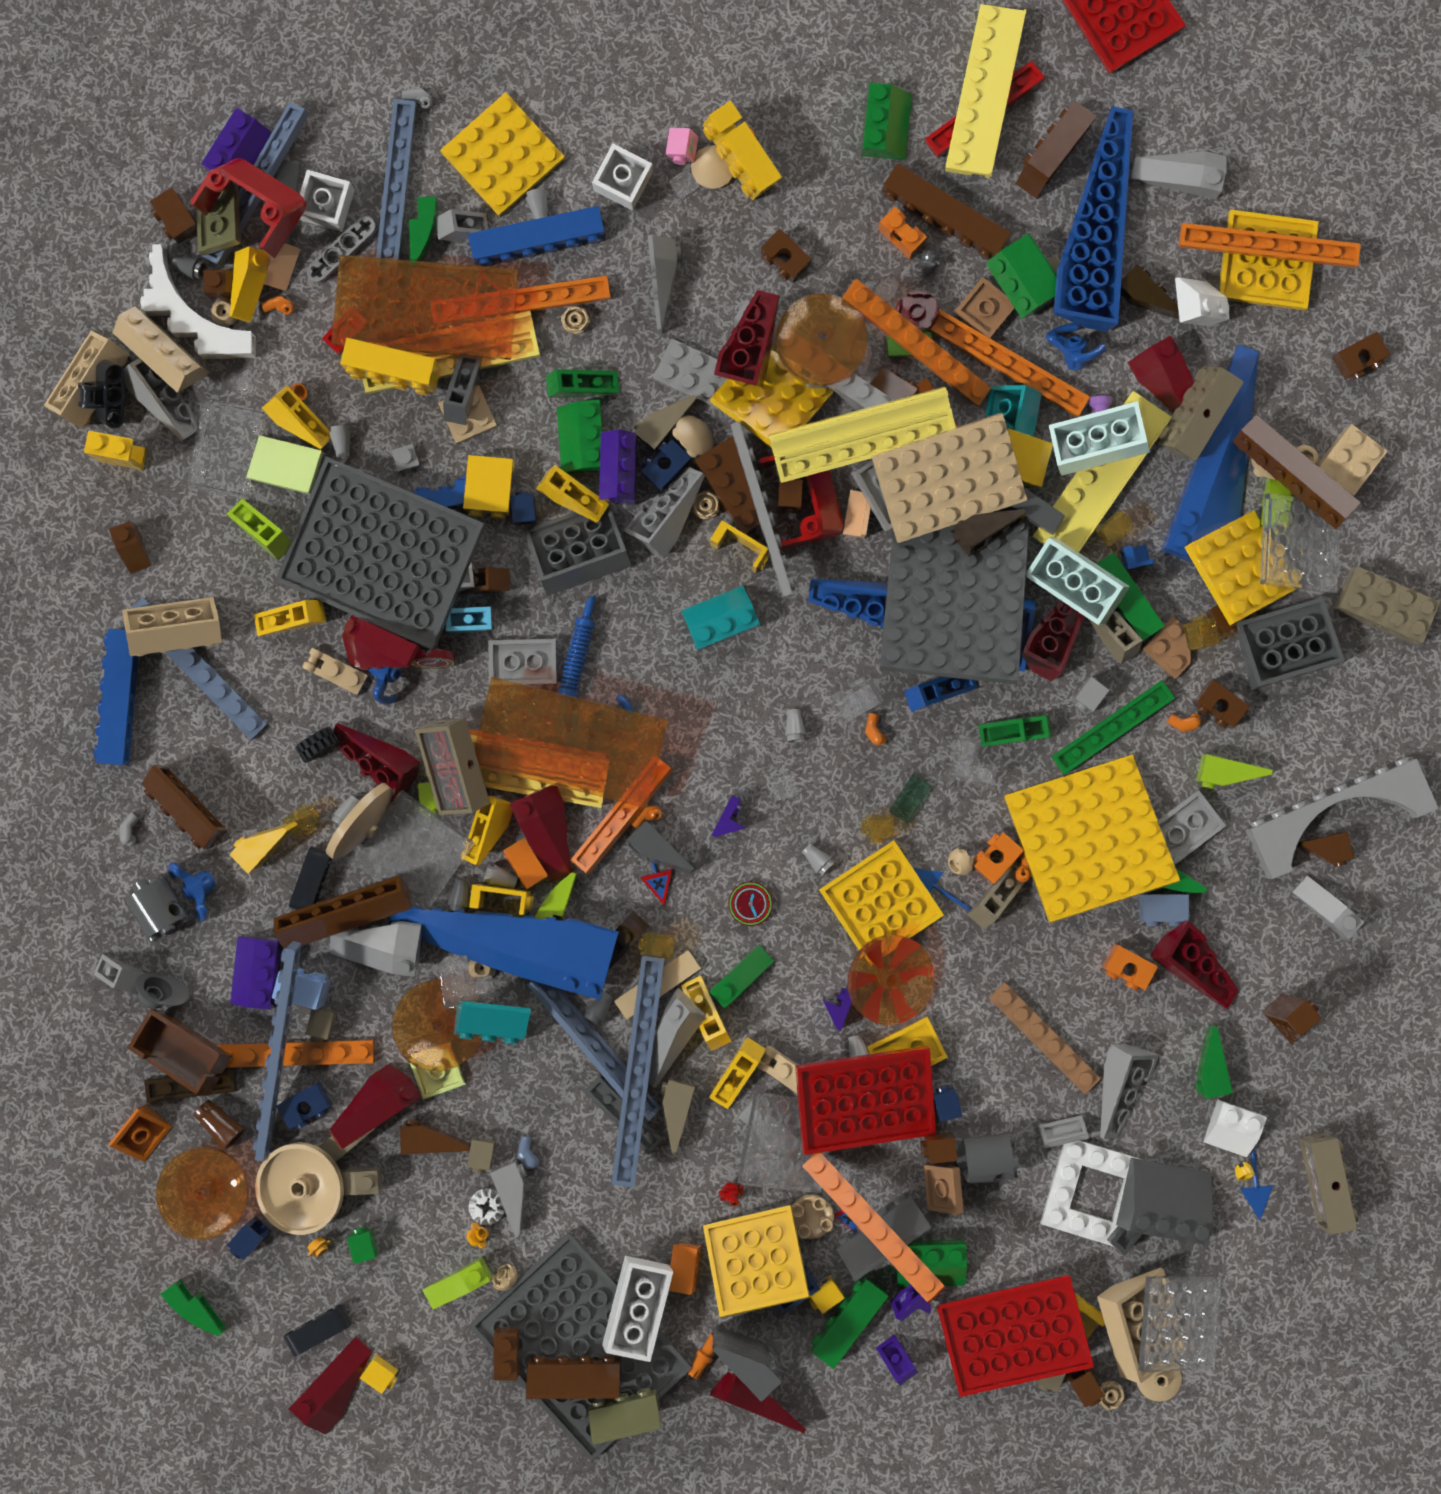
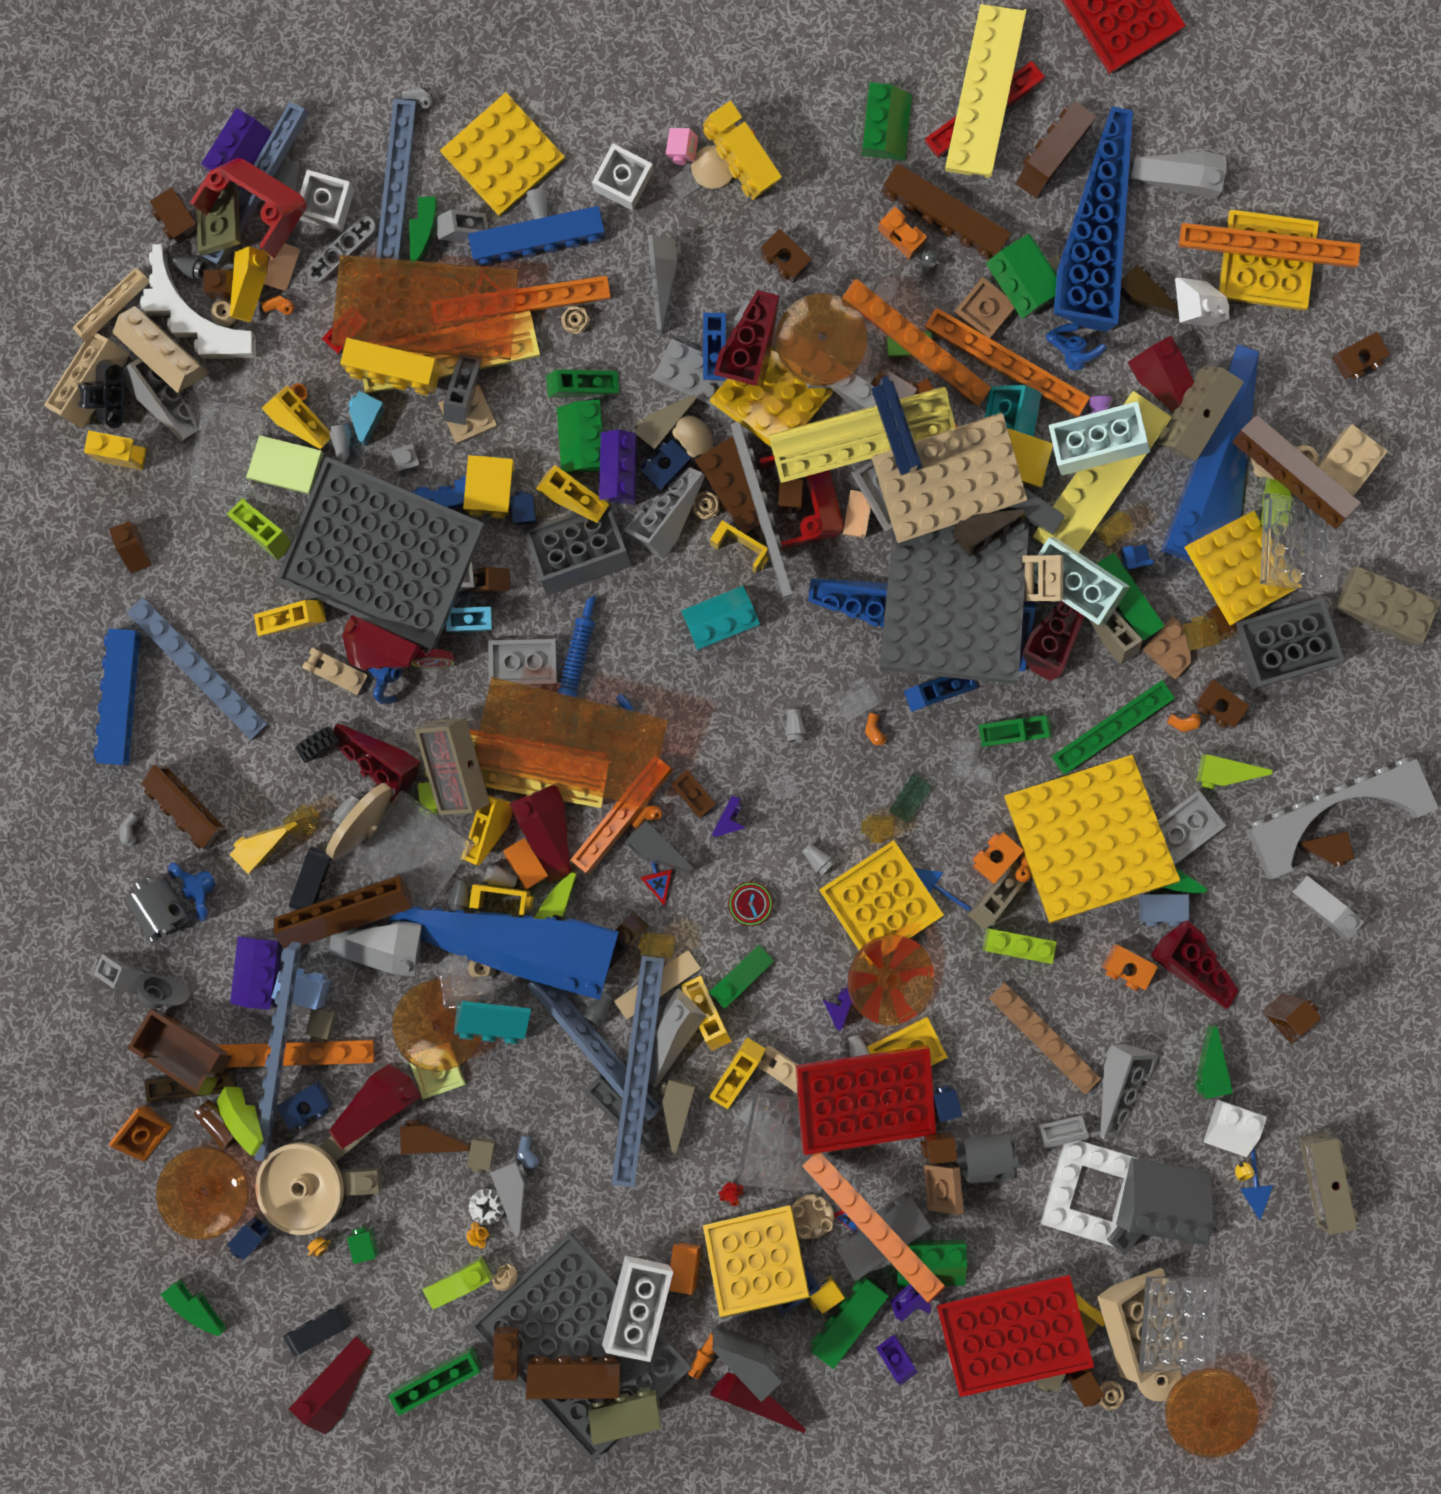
tan slope [122,597,222,656] -> none
yellow brick [360,1354,398,1394] -> none
tile [895,290,939,333] -> none
tan plate [948,848,973,875] -> none
light grey brick [1072,677,1109,713] -> none
none -> tan tile [73,267,149,342]
none -> lime slope [216,1086,263,1156]
none -> medium azure slope [349,391,386,446]
none -> green brick [388,1346,483,1416]
none -> reddish brown plate [671,770,716,818]
none -> blue slope [703,313,726,381]
none -> dark blue fence [871,376,923,476]
none -> lime brick [982,928,1057,964]
none -> tan plate [1022,555,1063,601]
none -> clear orange dish [1164,1368,1258,1458]

